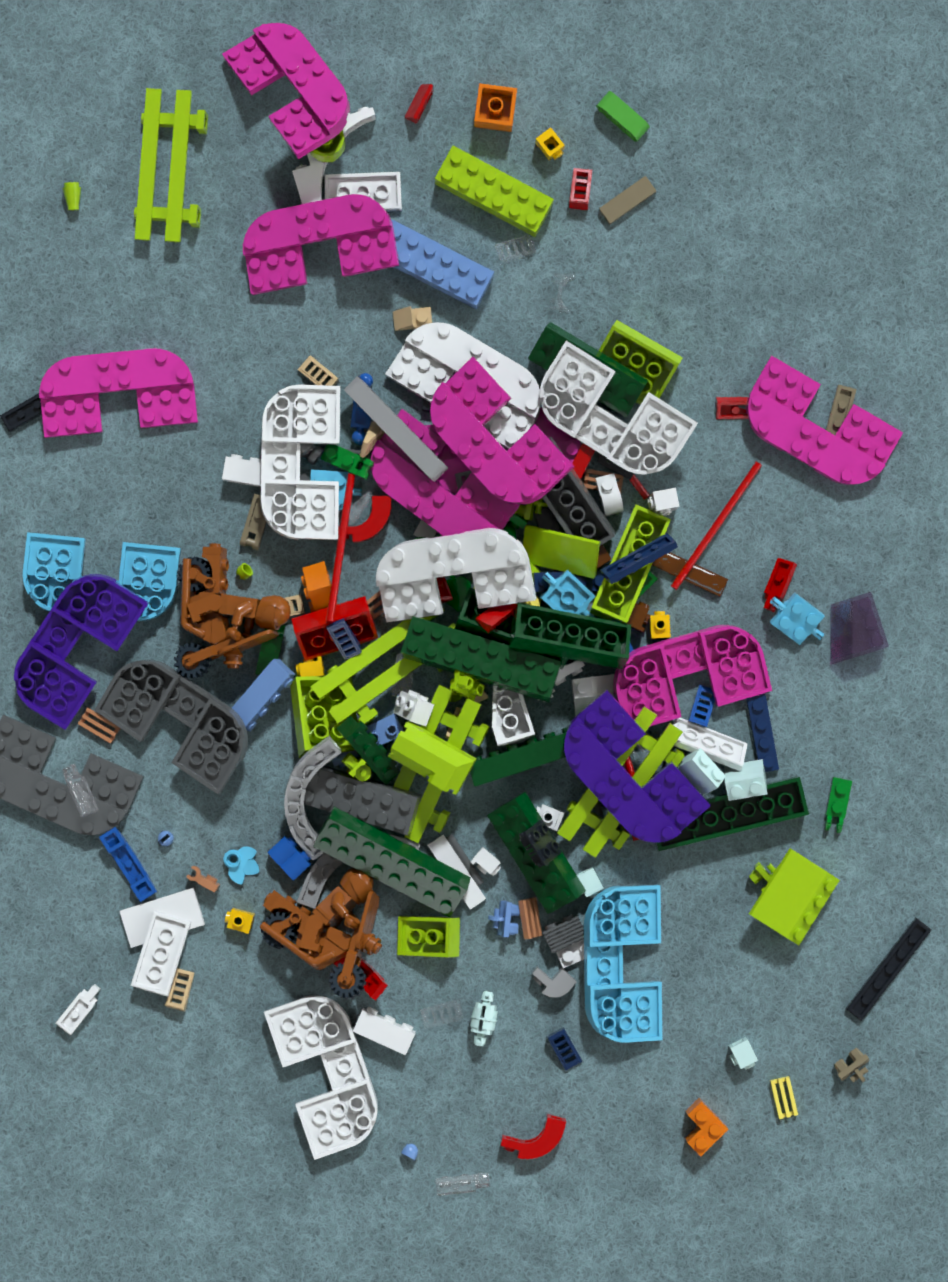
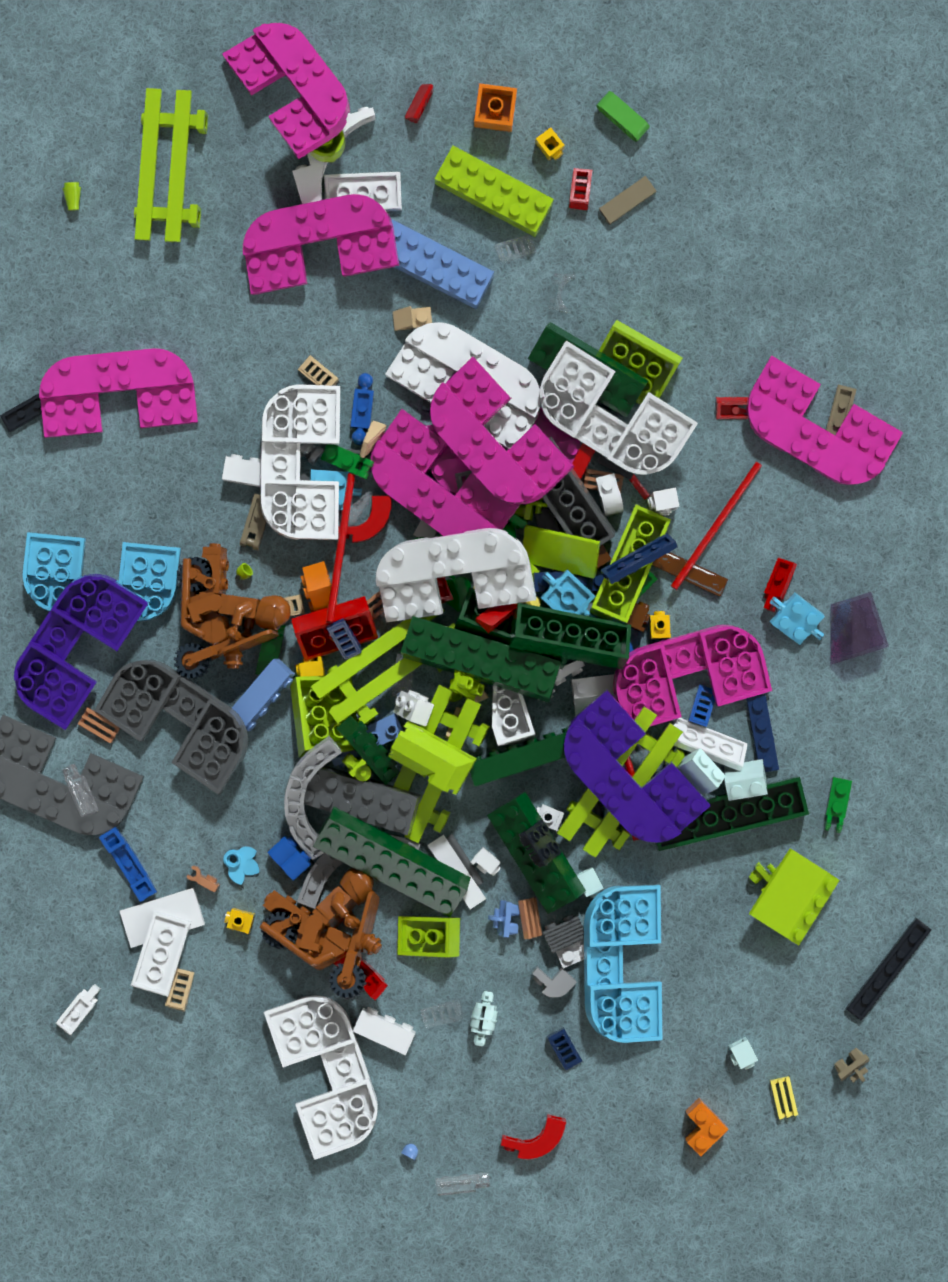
medium blue hinge [158,831,174,846] -> none
light grey beam [344,376,448,482] -> none

